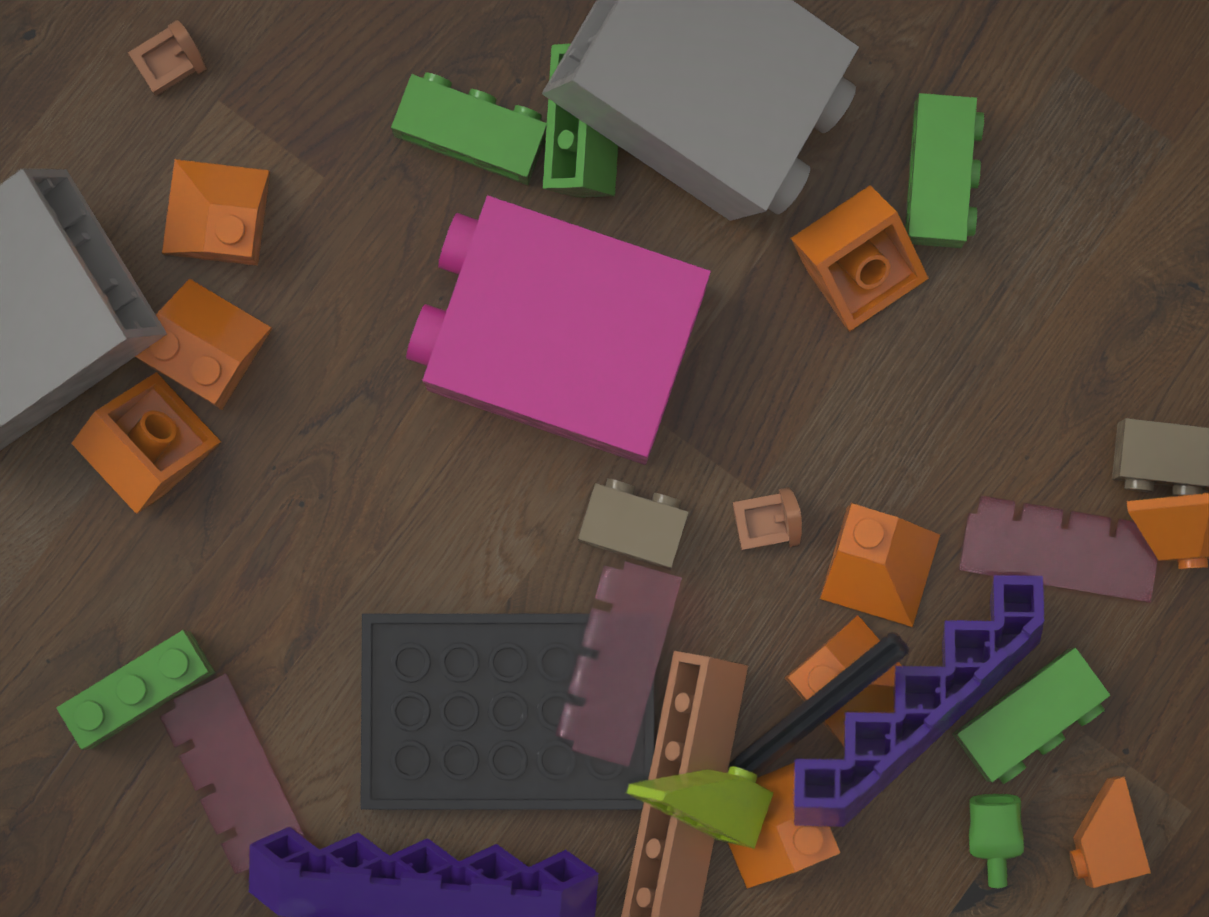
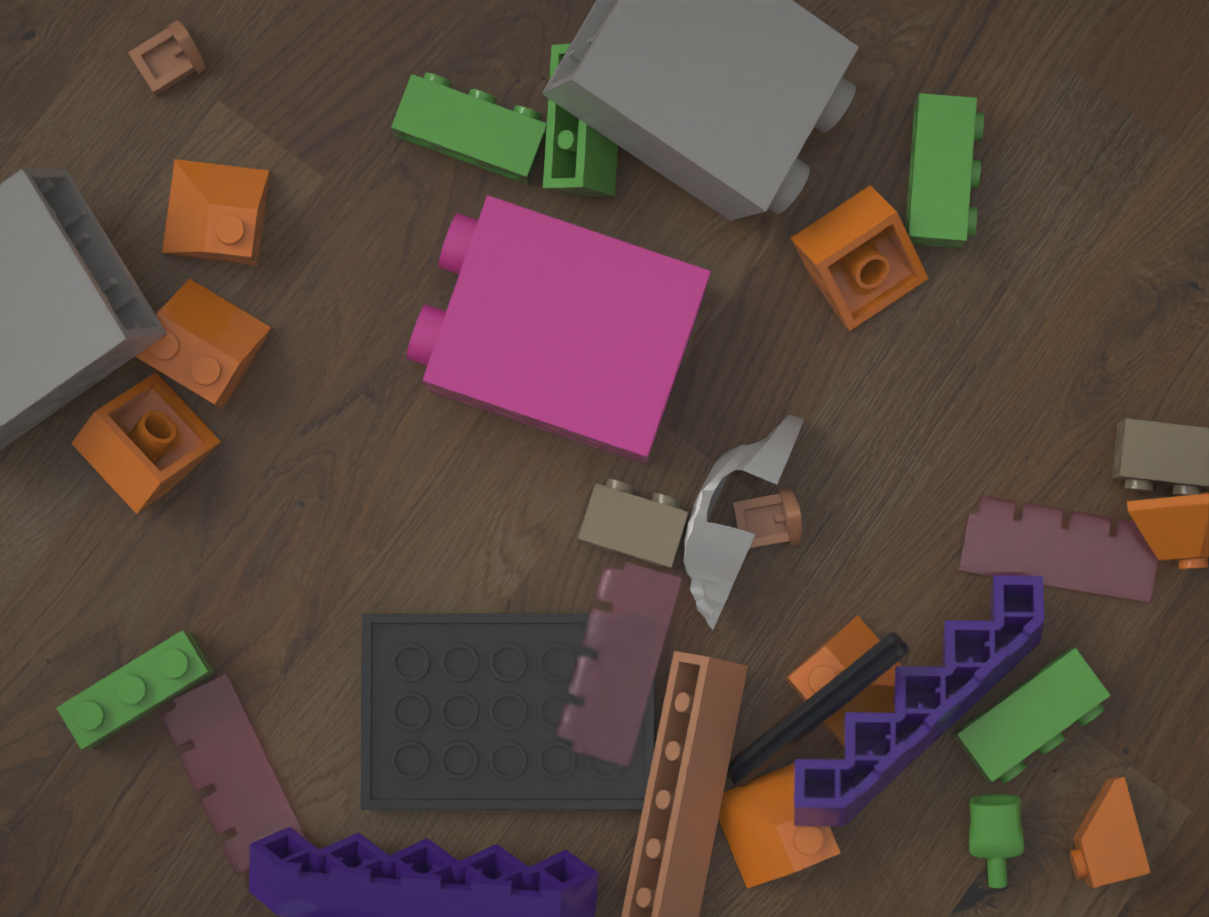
lime slope [627,766,773,849] -> none
orange slope [820,503,940,627] -> none
none -> light grey animal [683,415,804,630]

